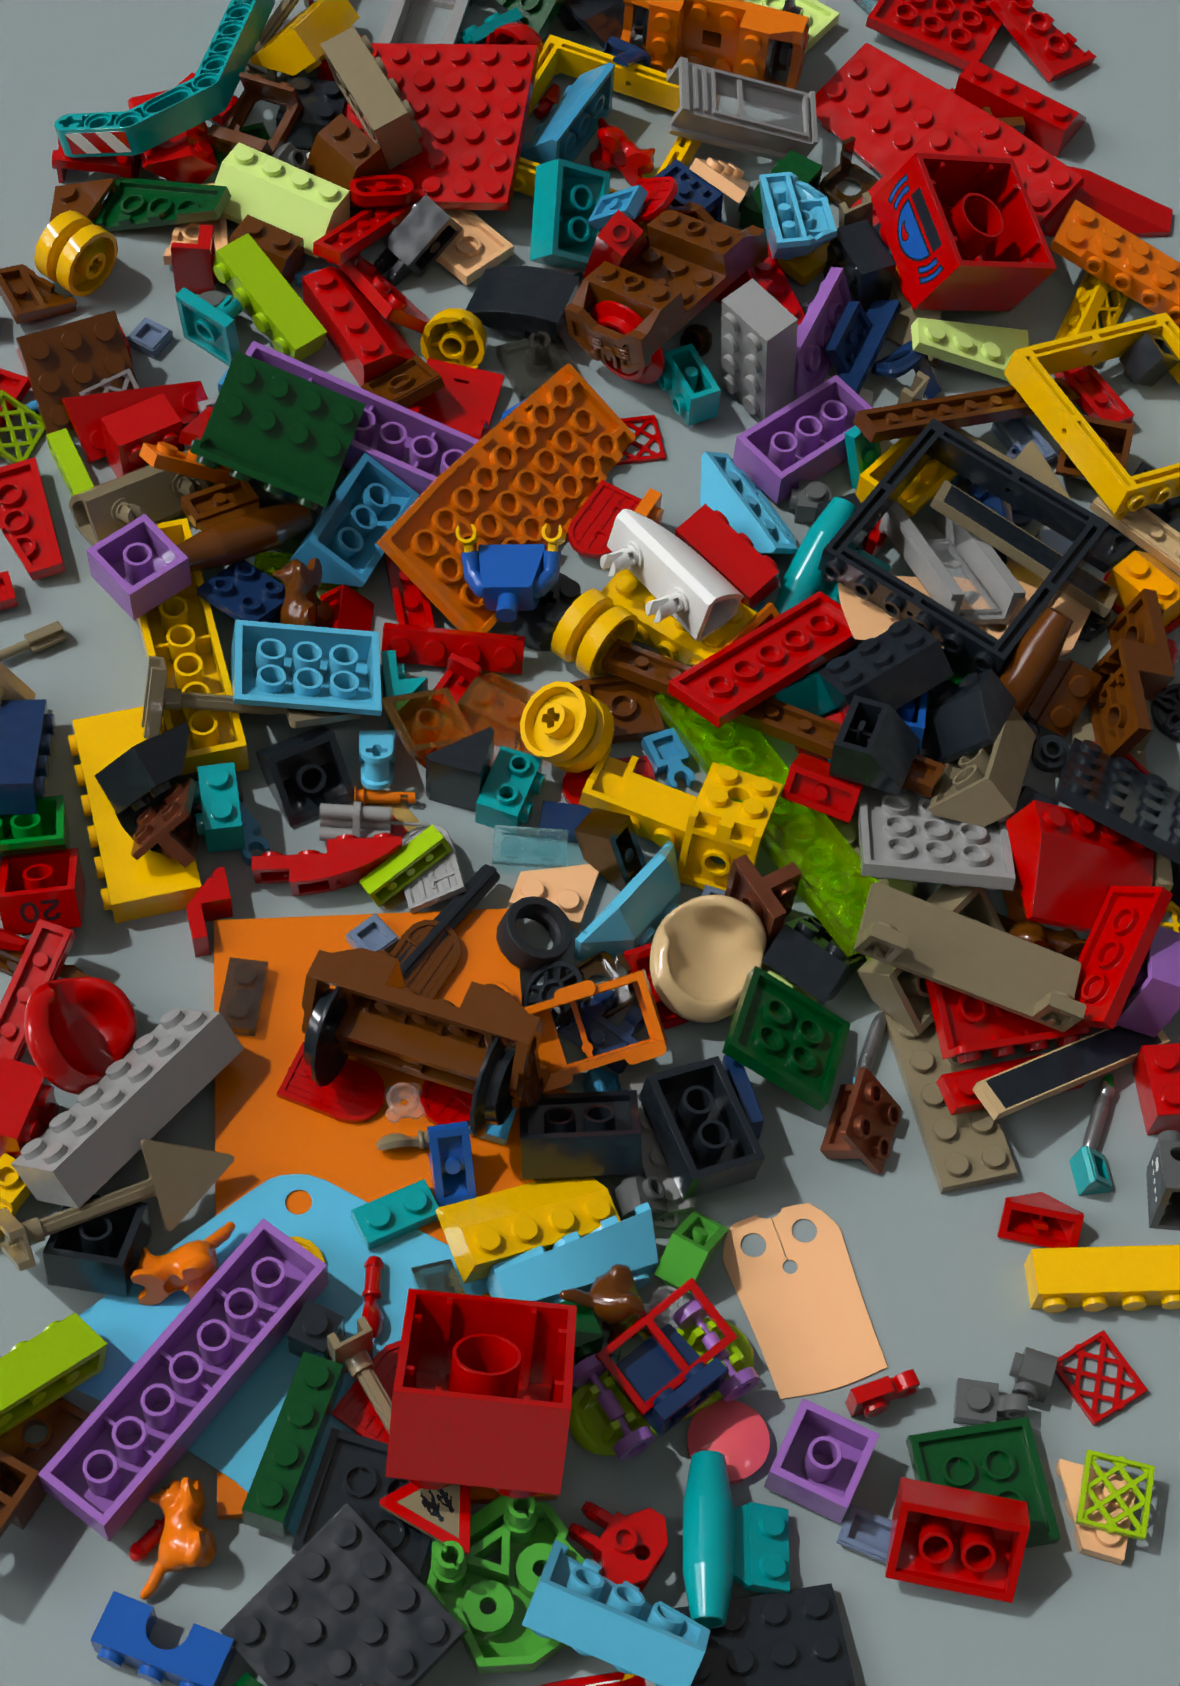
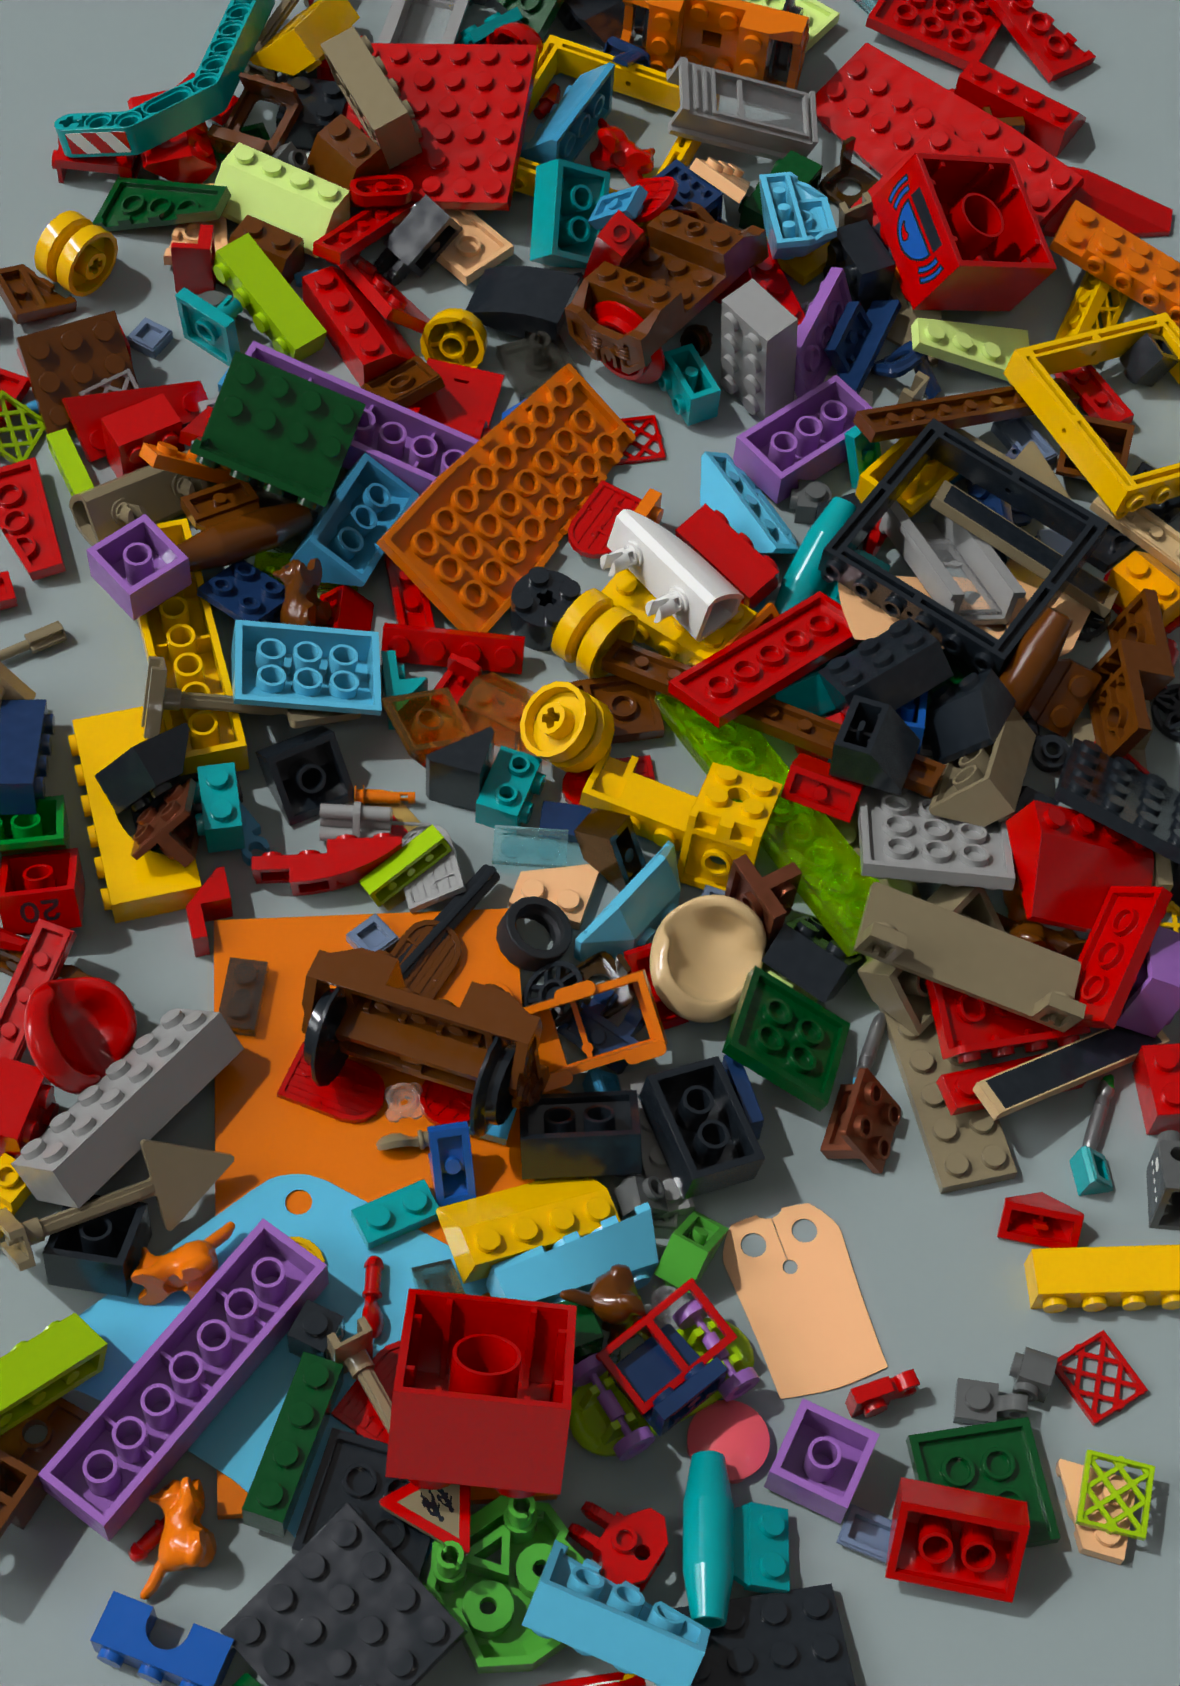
reddish brown wing [49,178,117,223] -> none
medium azure piece [359,730,396,790] -> none
blue torso [455,523,567,622] -> none
dark azure plate [641,727,695,789] -> none

